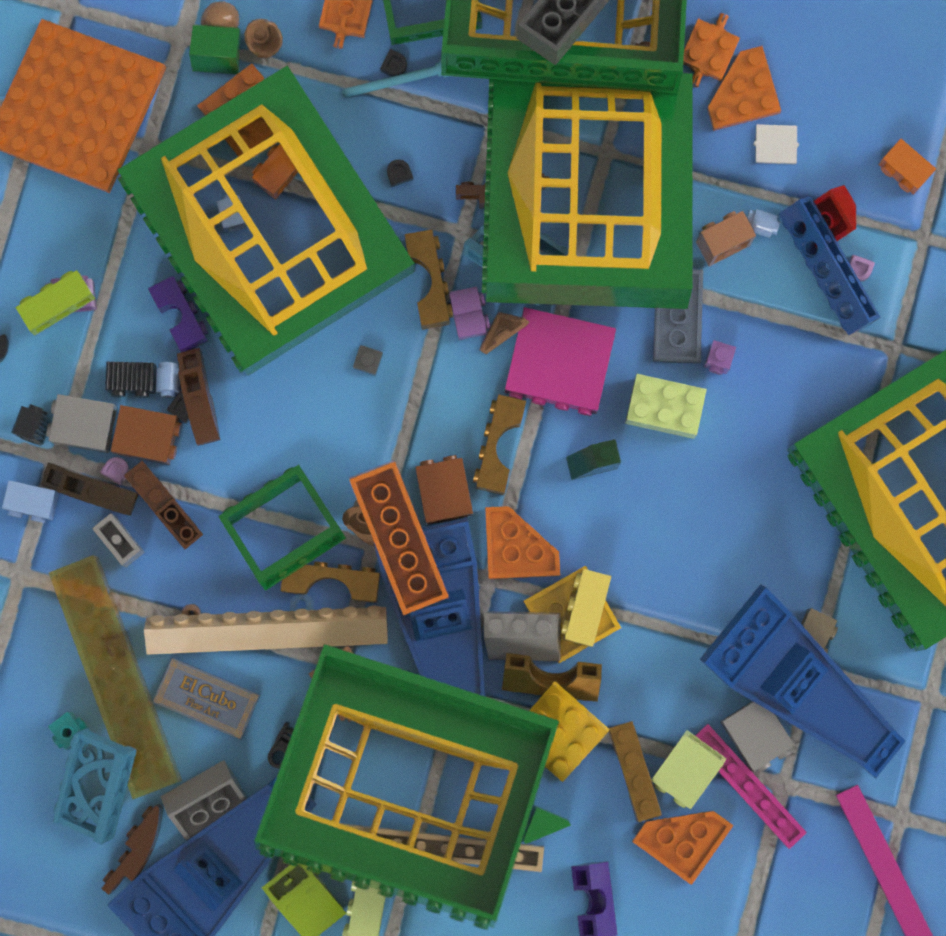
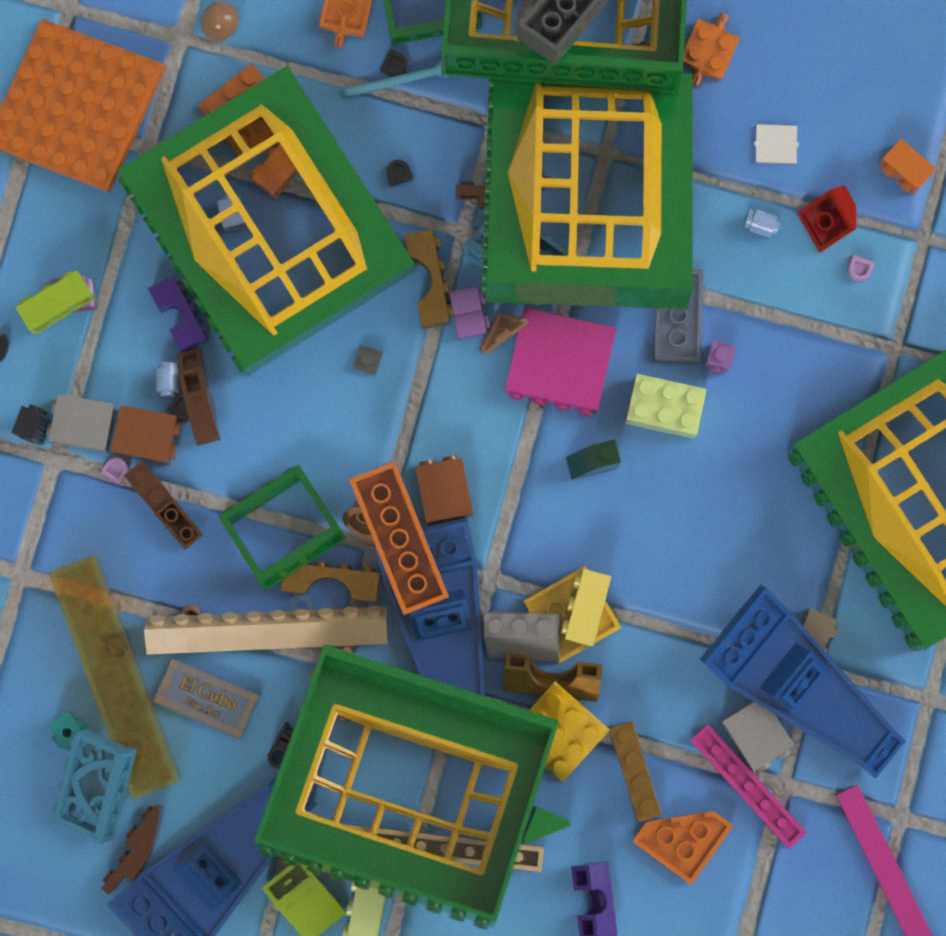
light blue brick [2,481,60,523] -> none
dark brown slope [40,462,138,516] -> none
light grey brick [92,513,145,568] -> none
black brick [105,361,157,398] -> none
light grey slope [161,760,247,841] -> none
green slope [189,24,240,74] -> none
medium nougat hair [244,18,283,58] -> none
pearl gold arch [473,394,526,495] -> none
orange plate [485,506,560,579] -> none
yellowish green brick [651,730,726,809] -> none
nougat brick [696,211,756,267] -> none
orange plate [707,46,781,131] -> none
blue brick [779,196,881,336] -> none

